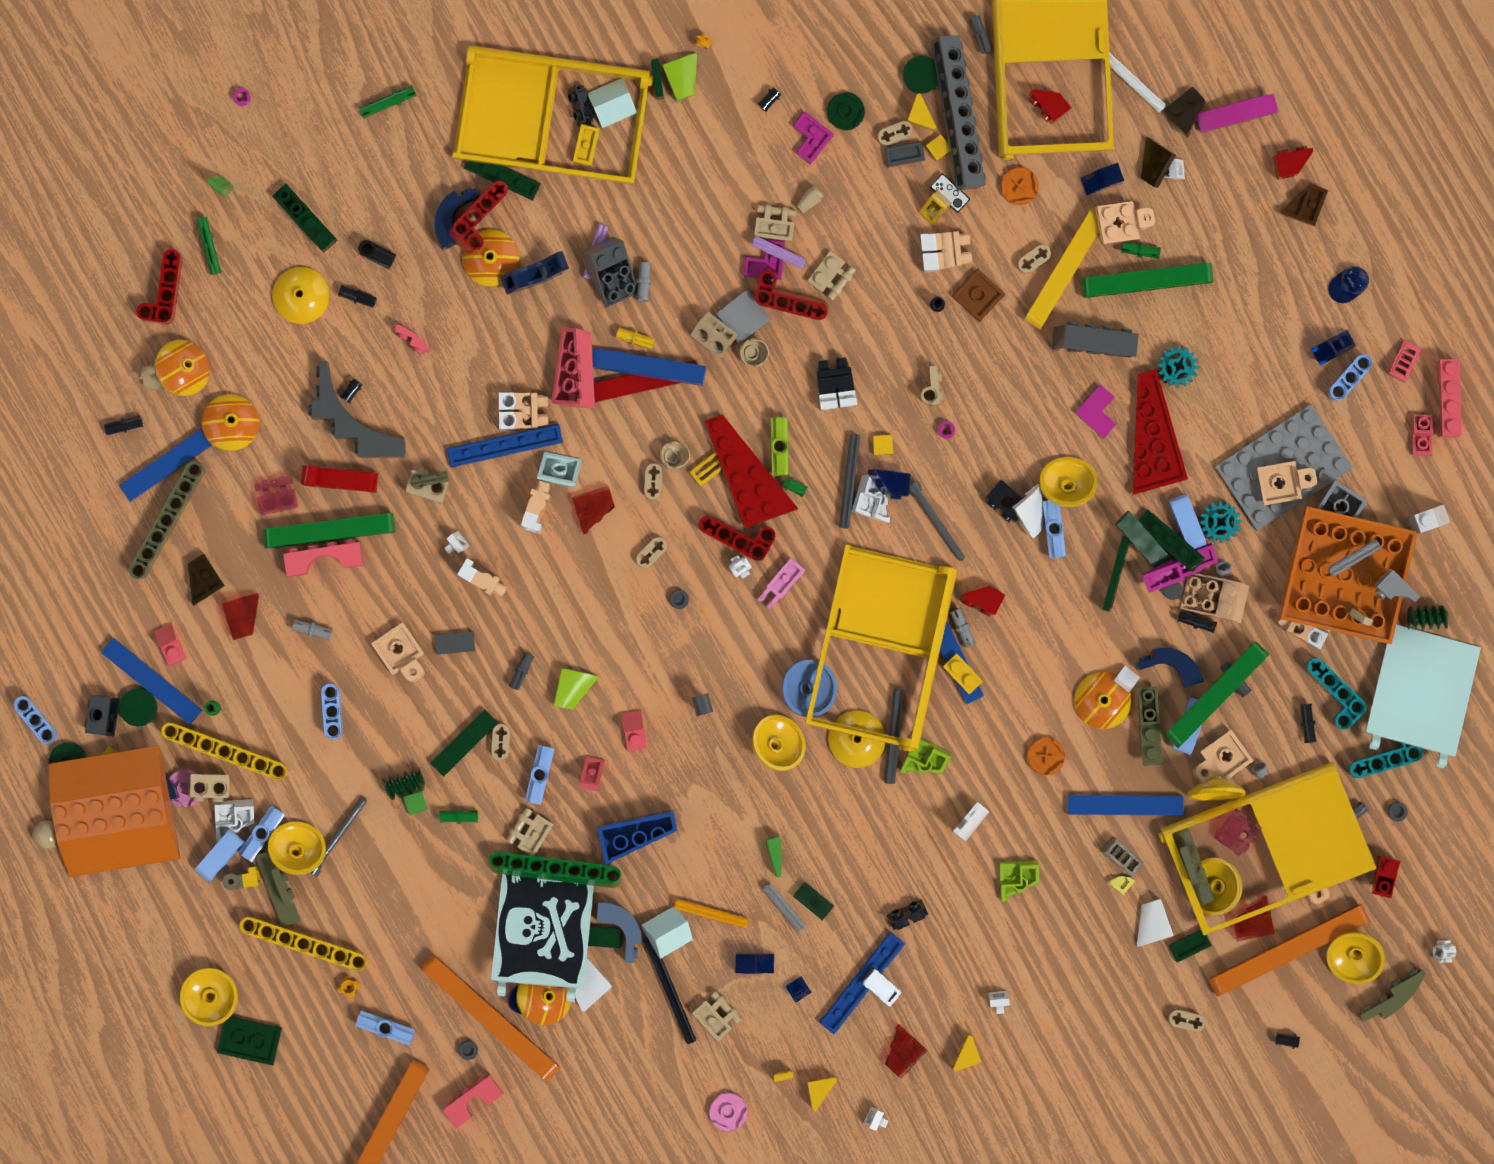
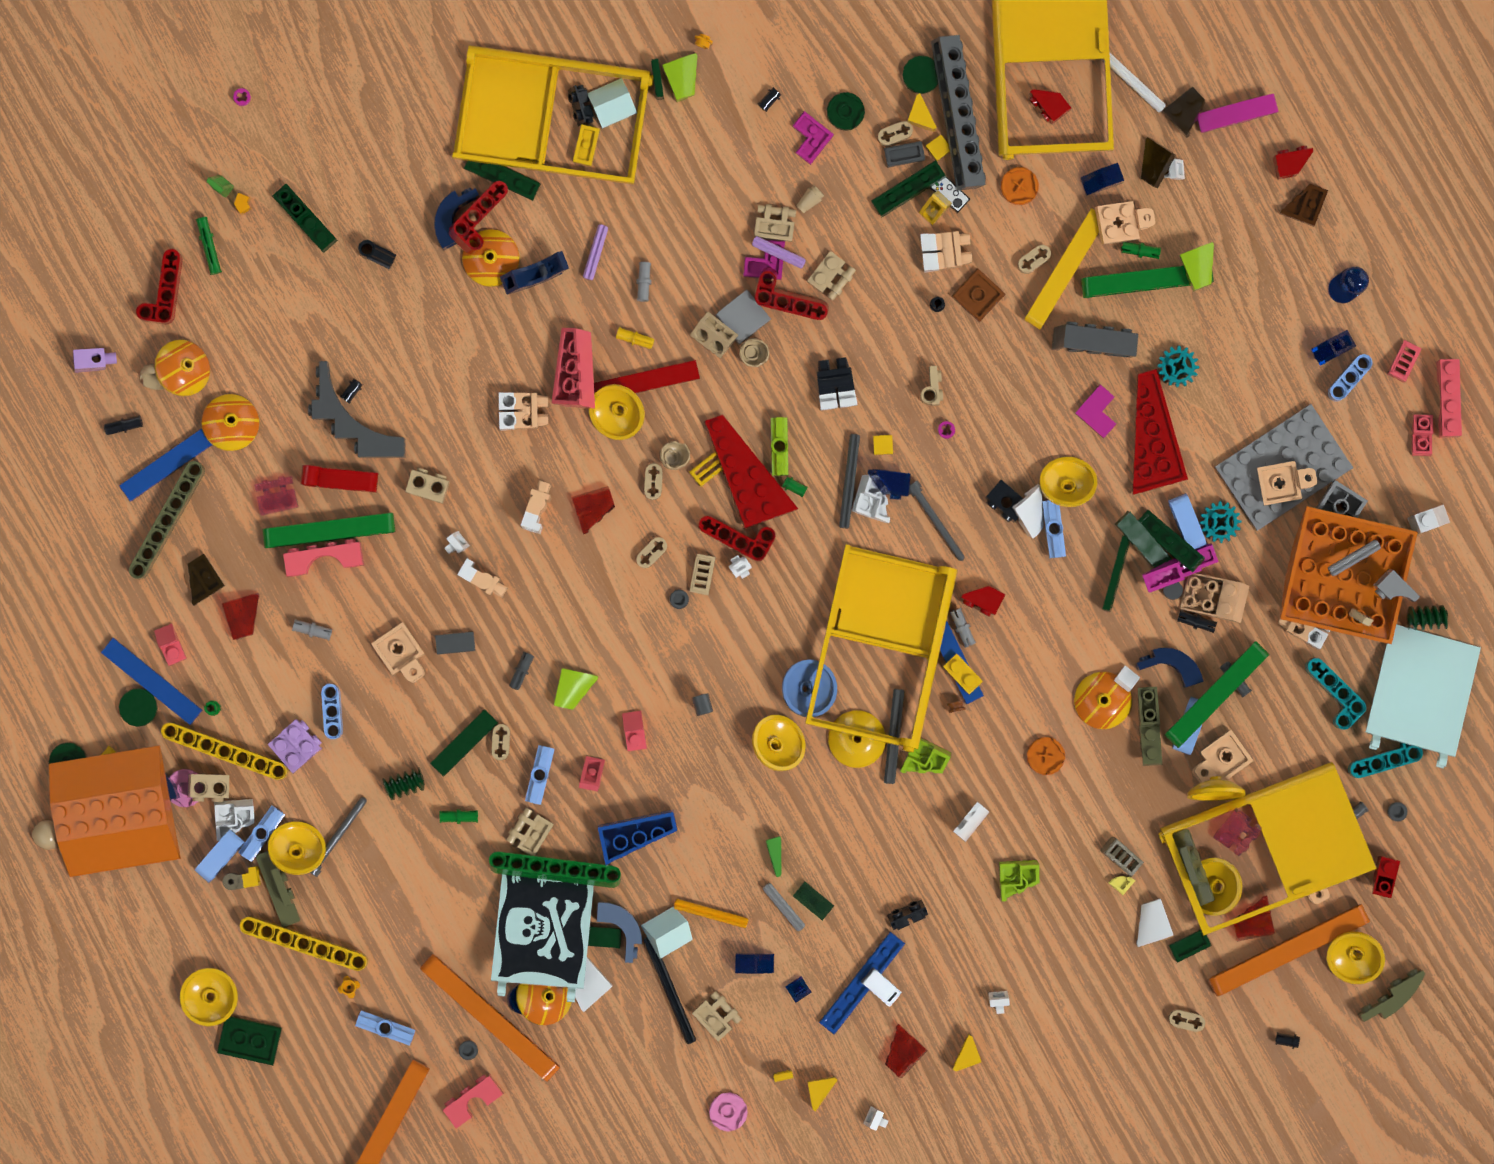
light blue beam [14,696,58,744] -> none
black brick [85,695,120,737] -> none
yellow dish [272,267,330,324] -> none
black axle [338,285,377,308] -> none
green pin [359,85,416,119] -> none
coral slope [394,324,430,354] -> none
bright green tile [404,791,428,815] -> none
olive axle [411,471,449,488] -> none
blue tile [447,424,563,468] -> none
light aqua slope [537,452,582,489] -> none
dark grey slope [580,237,638,308] -> none
blue tile [592,348,707,386] -> none
bright pink hinge [757,558,805,610] -> none
dark grey axle [969,15,992,54] -> none
blue tile [1068,795,1183,815] -> none
light grey hinge [1215,561,1231,578] -> none
light grey hinge [1252,762,1269,779] -> none
black pin [1299,703,1317,743] -> none
white gear [1433,940,1456,963] -> none
none -> lavender torso [73,348,117,373]
none -> light orange piece [234,193,251,215]
none -> lavender plate [268,719,322,773]
none -> yellow dish [589,384,645,440]
none -> tan slope [690,554,716,595]
none -> dark green tile [871,160,946,218]
none -> dark orange bush [947,700,966,713]
none -> lime slope [1179,242,1214,292]

